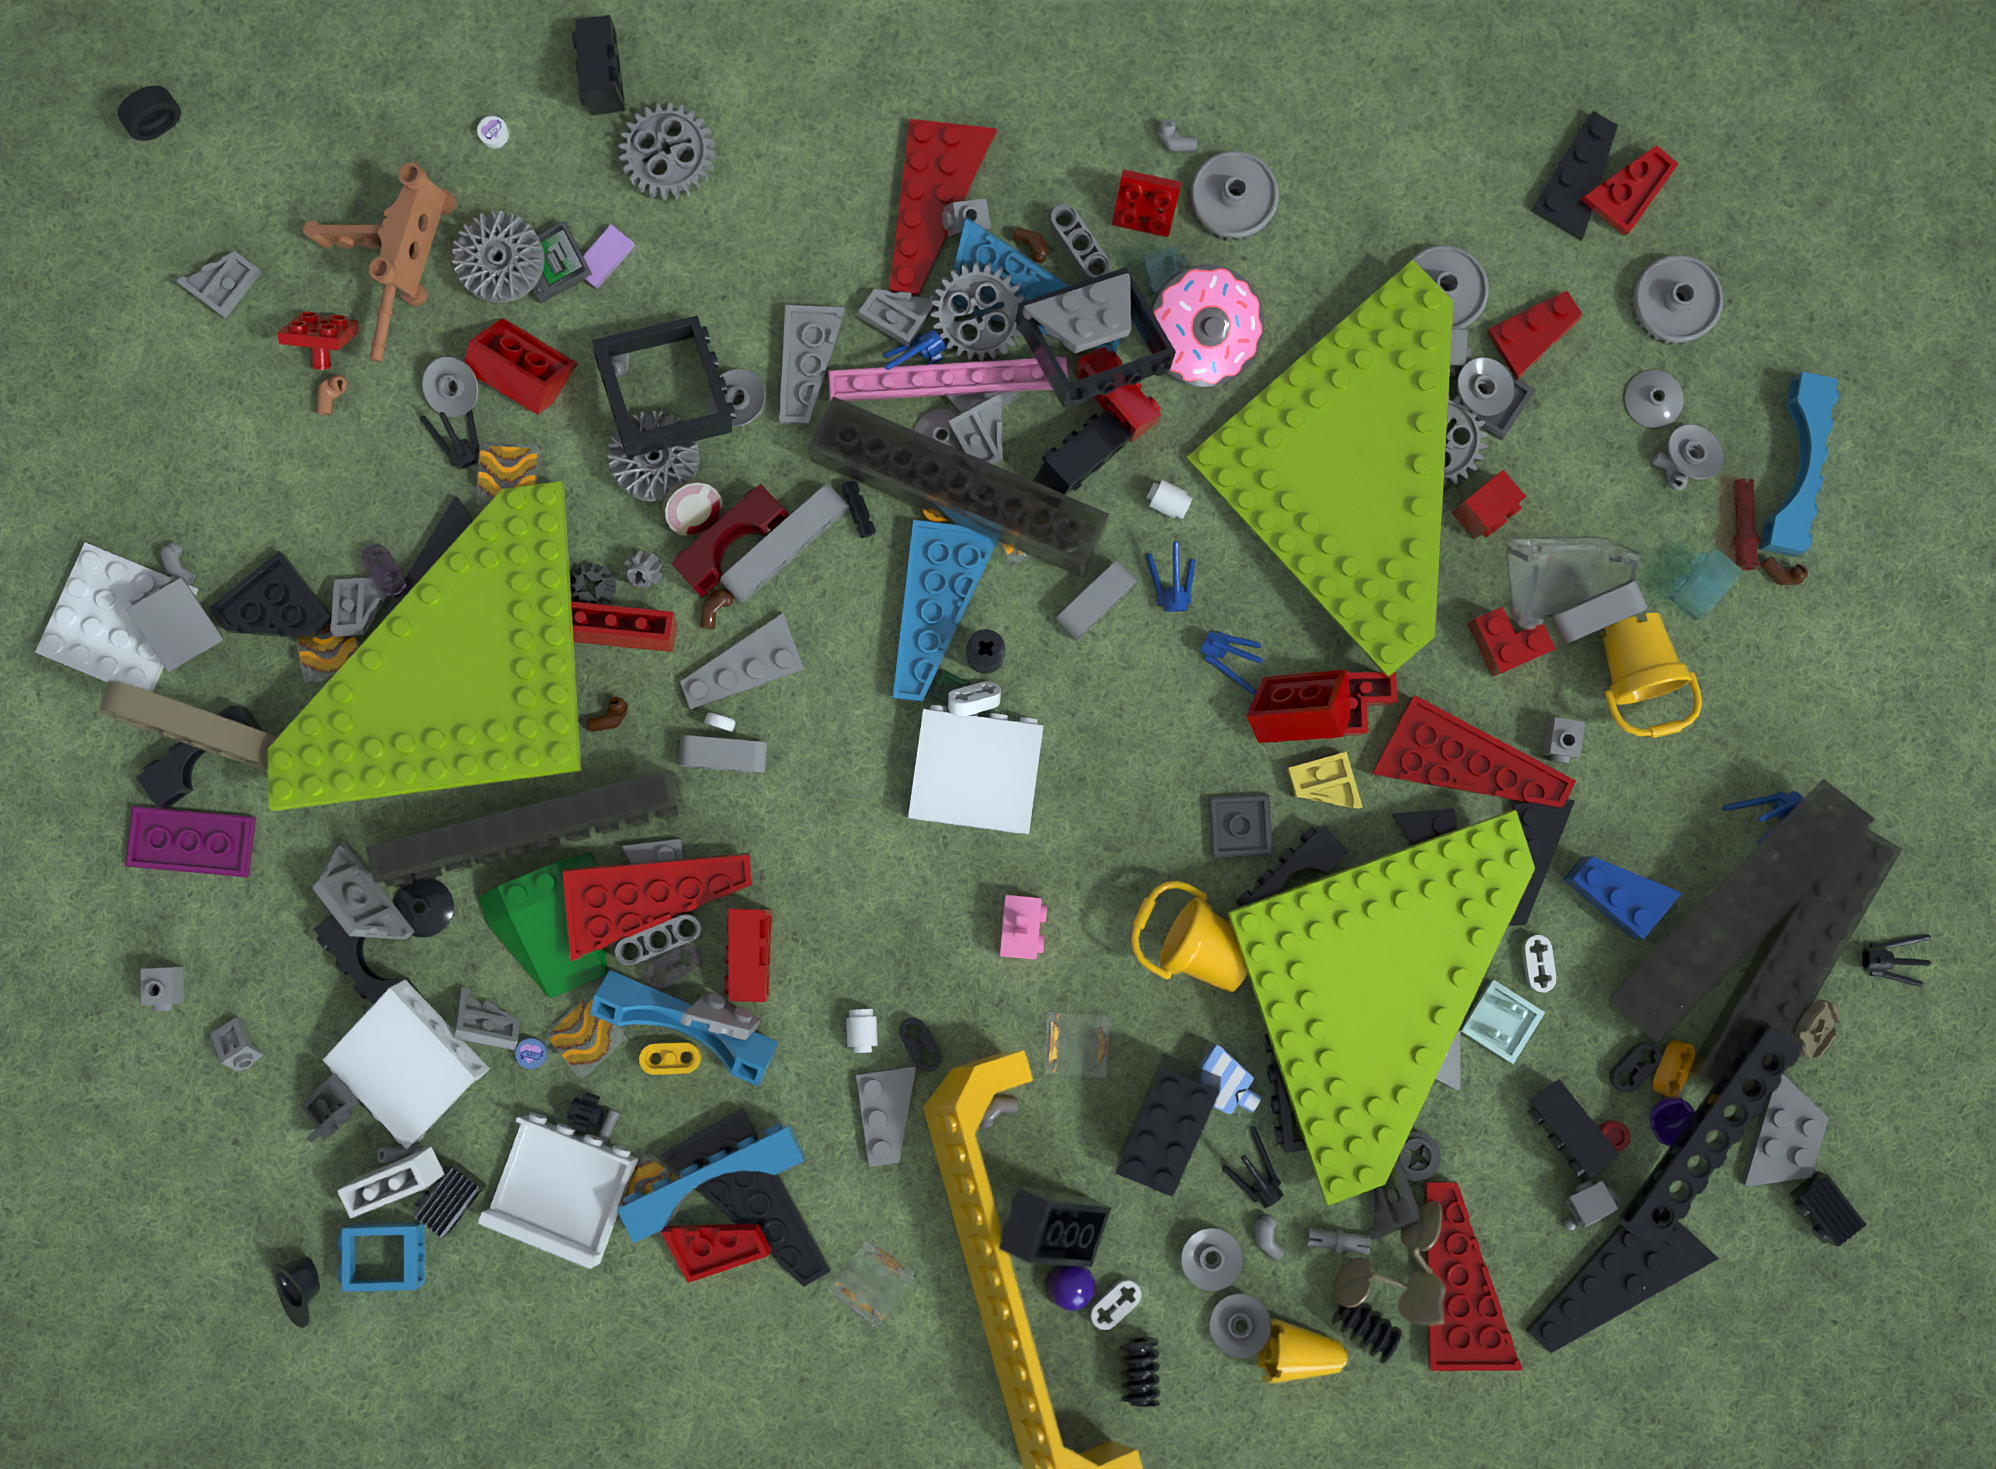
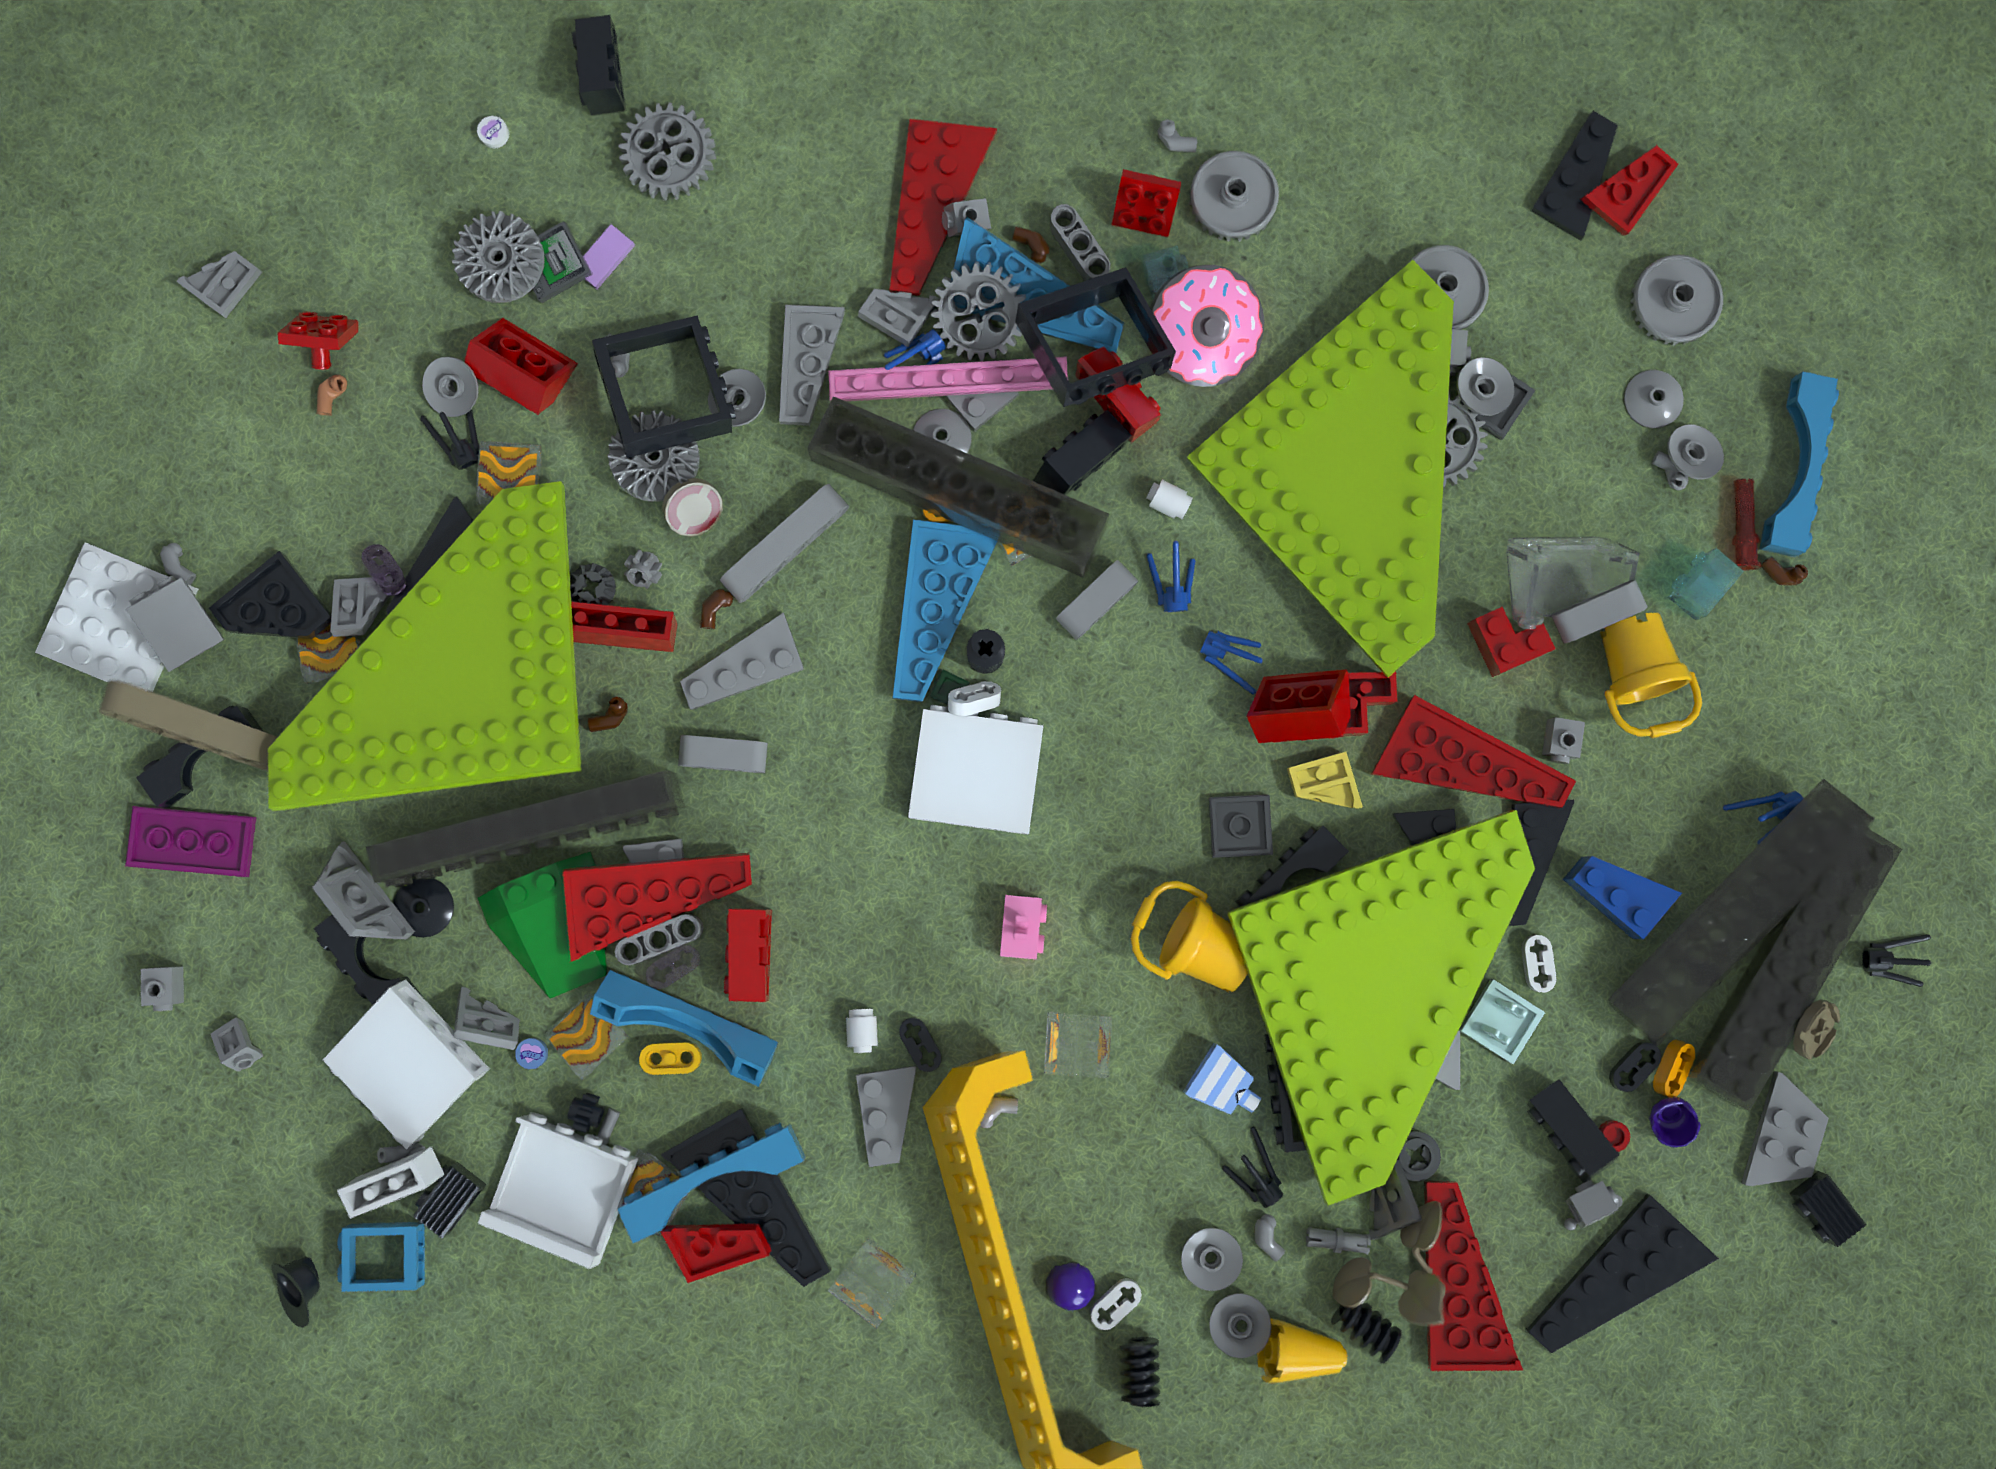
black tyre [117,85,181,141] -> none
dark grey bracket [300,1073,359,1143] -> none
nougat piece [303,162,457,363] -> none
dark red arch [671,484,789,598] -> none
light grey wing [680,992,761,1040] -> none
white tile [704,712,736,732] -> none
black axle [841,480,876,538] -> none
light grey wing [948,392,1003,473] -> none
black brick [998,1187,1111,1267] -> none
light grey wing [1023,273,1131,353] -> none
black brick [1115,1053,1221,1197] -> none
red brick [1451,470,1526,540] -> none
red wing [1487,291,1582,381] -> none
black brick [1618,1019,1803,1250] -> none

